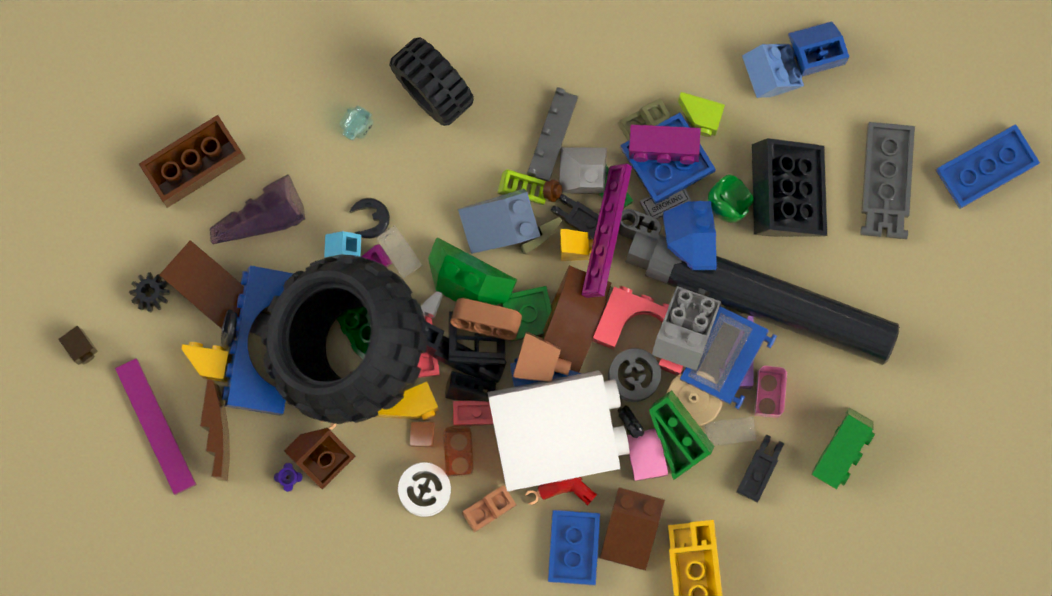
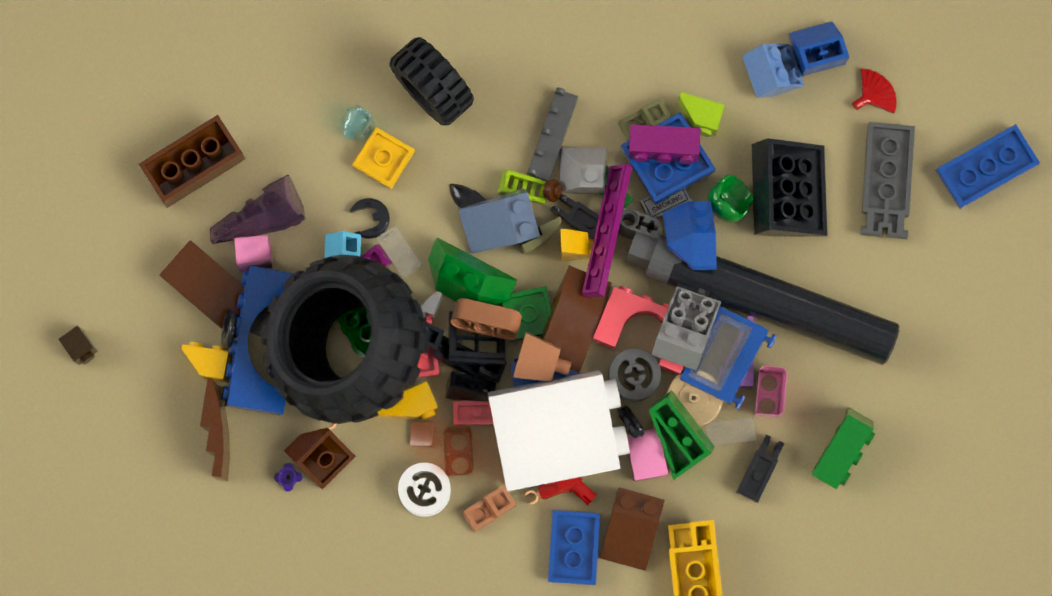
magenta tile [115,358,197,495] -> none
black gear [129,272,170,313] -> none
none -> bright pink piece [234,235,273,272]
none -> yellow plate [352,127,415,190]
none -> black plate [449,184,486,208]
none -> red hand [852,68,897,114]

